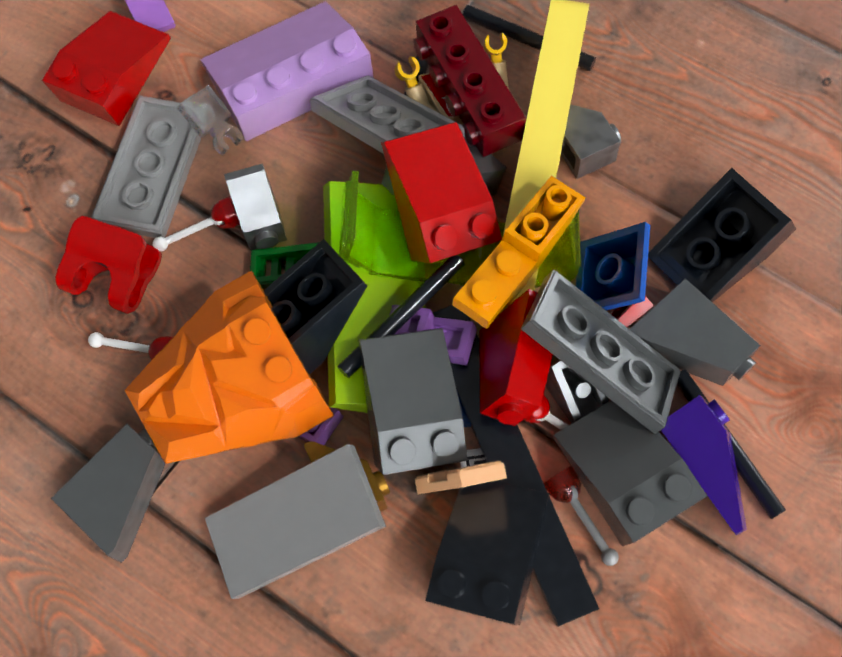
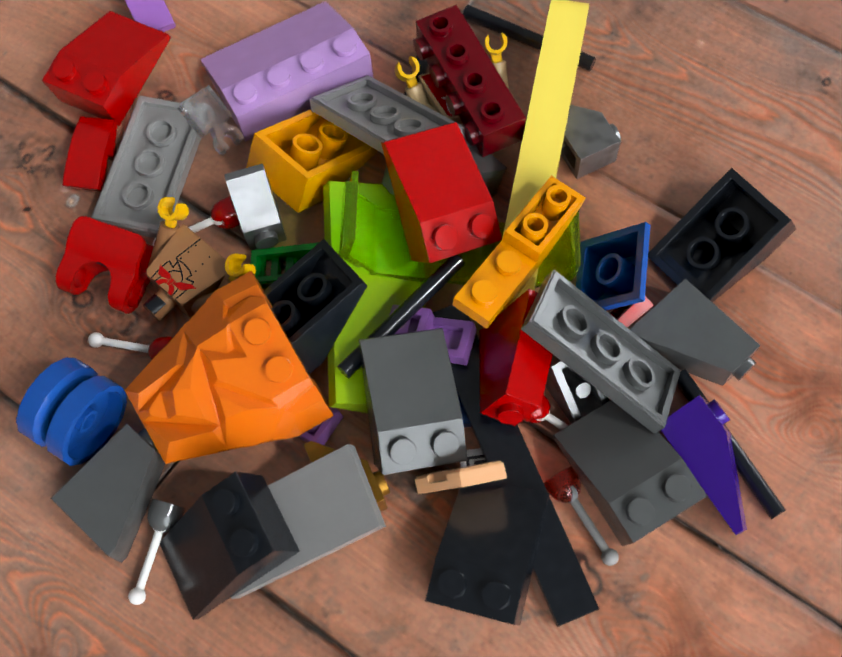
none -> blue wheel [16,357,127,466]
none -> red slope [62,116,118,191]
none -> hinge [128,499,185,605]
none -> medium nougat torso [143,197,256,321]
none -> black slope [160,471,300,620]
none -> light orange slope [246,109,378,213]

